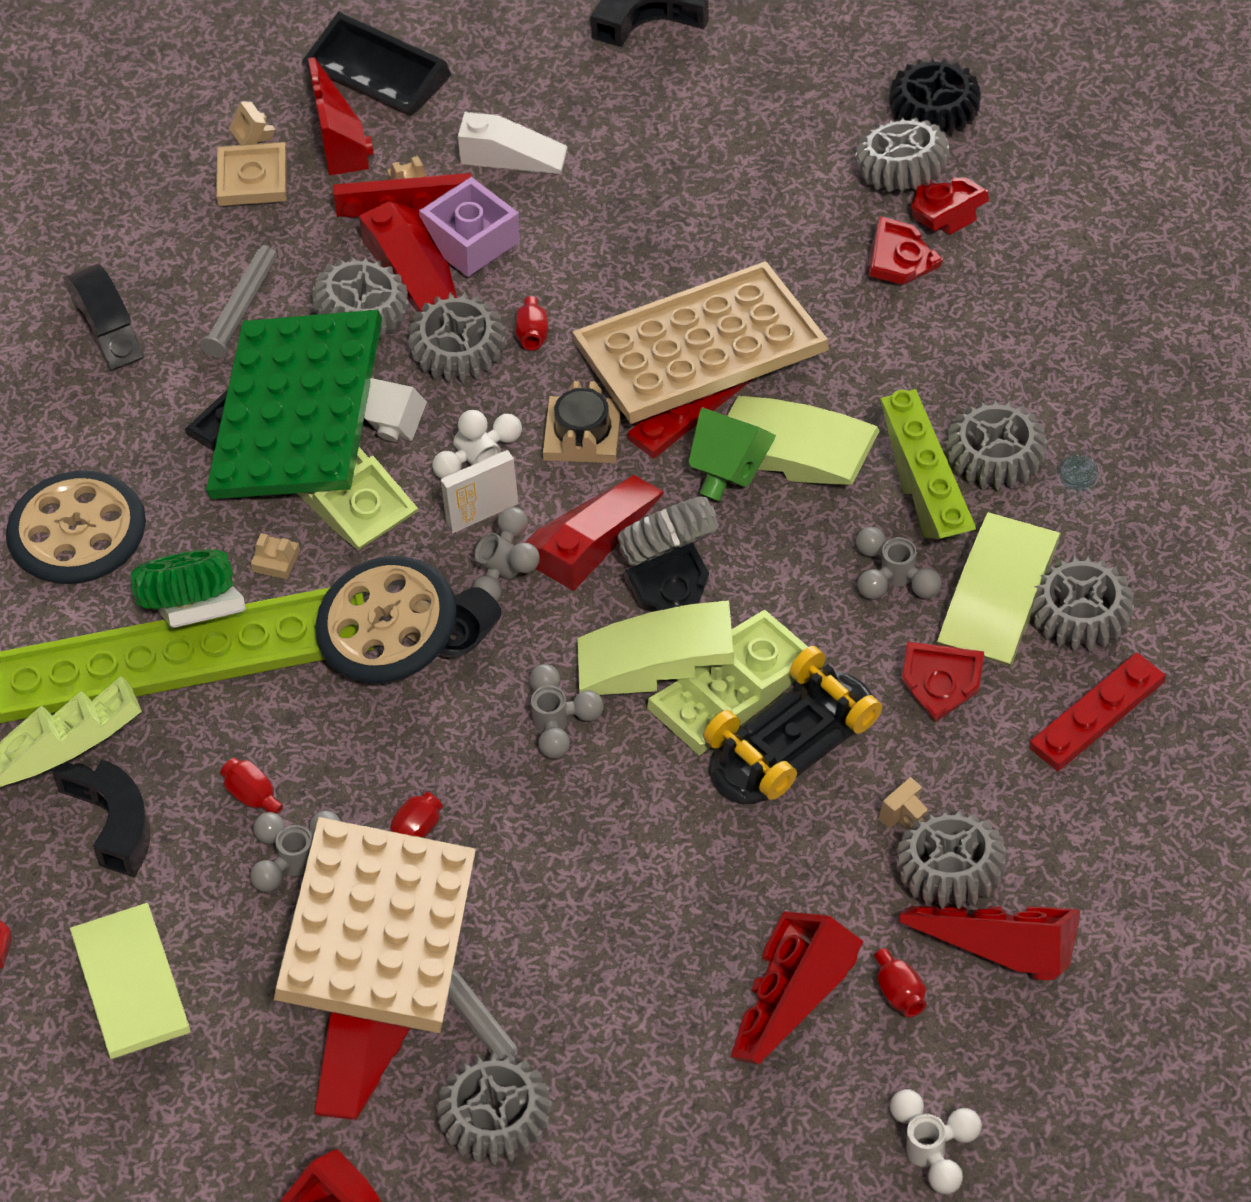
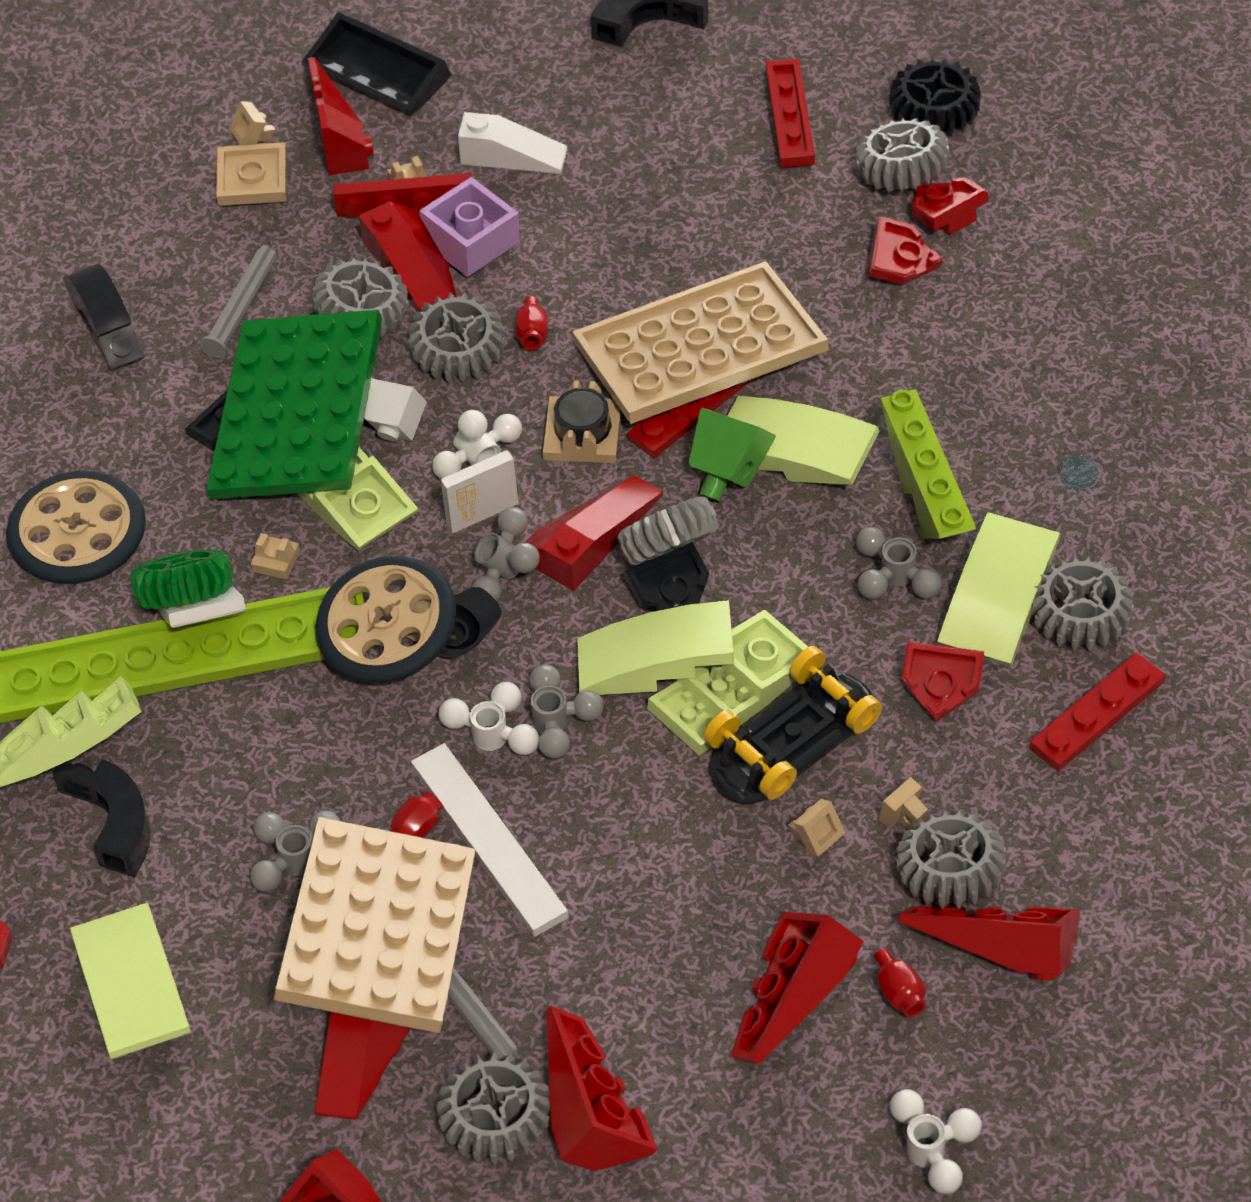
red plant [220,757,284,814] -> none
light grey gear [946,399,1047,492] -> none
none -> white tile [411,743,569,937]
none -> white piece [439,682,539,755]
none -> red wedge [546,1006,657,1172]
none -> red plate [766,59,815,168]
none -> tan tile [788,799,846,857]

